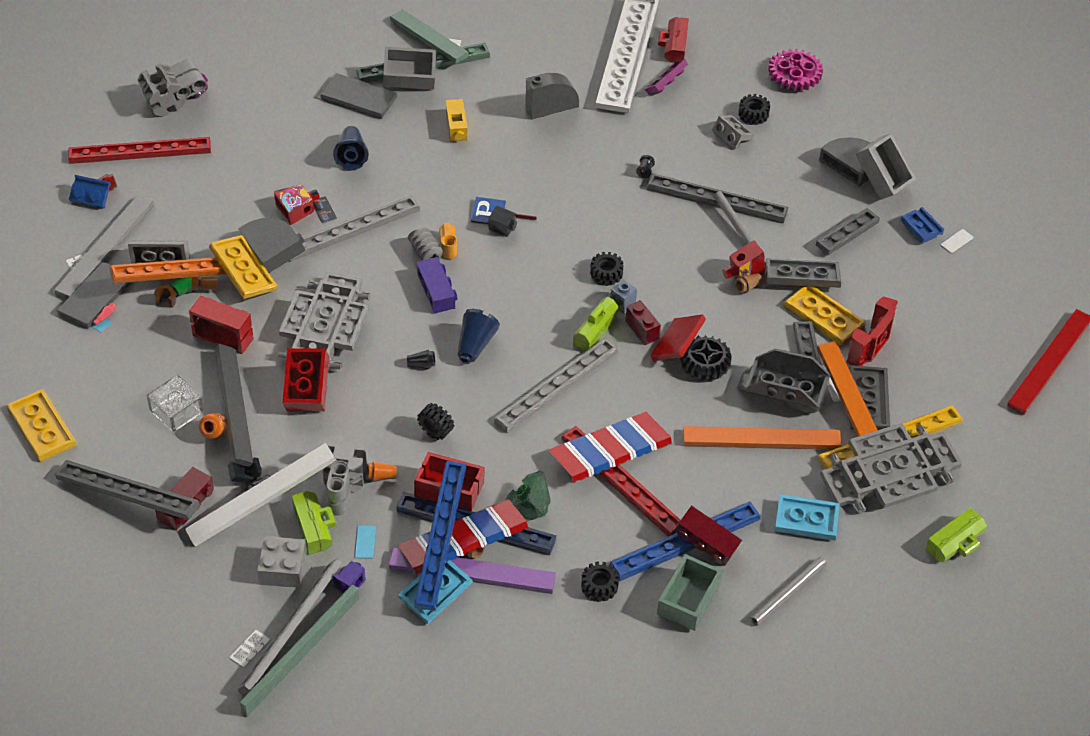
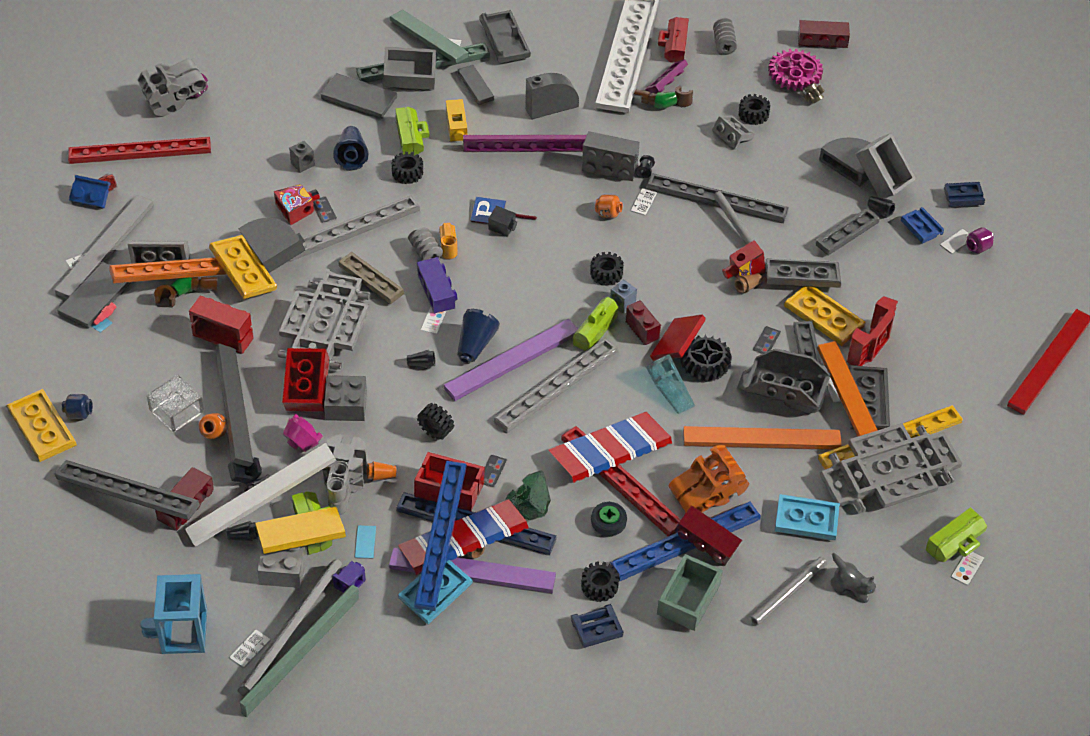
none -> dark blue head [62,394,93,419]
none -> dark azure piece [140,574,207,654]
none -> black cone [227,521,258,541]
none -> yellow tile [255,507,346,554]
none -> dark pink cone [283,414,323,452]
none -> dark grey brick [289,141,315,173]
none -> dark grey brick [324,375,367,421]
none -> dark tan plate [339,252,404,304]
none -> black tyre [391,152,424,184]
none -> lime piece [395,107,430,156]
none -> white sticker [421,307,446,334]
none -> medium lavender tile [444,318,578,401]
none -> dark grey tile [458,65,494,105]
none -> magenta tile [463,135,587,152]
none -> dark grey container [479,10,531,63]
none -> black sticker [484,455,507,487]
none -> dark blue plate [570,604,624,648]
none -> dark grey brick [582,131,640,181]
none -> black wheel [591,501,627,536]
none -> orange head [595,194,623,218]
none -> white sticker [631,188,657,215]
none -> reddish brown piece [634,86,693,109]
none -> clear light blue slope [646,354,695,414]
none -> orange connector [668,445,750,513]
none -> light grey piece [713,18,737,54]
none -> black sticker [753,326,781,353]
none -> dark red brick [798,20,850,48]
none -> dark tan gear [803,83,825,104]
none -> dark grey animal [831,553,876,603]
none -> black cone [868,196,895,217]
none -> dark blue plate [944,182,985,207]
none -> white sticker [951,552,984,585]
none -> magenta head [966,227,994,254]

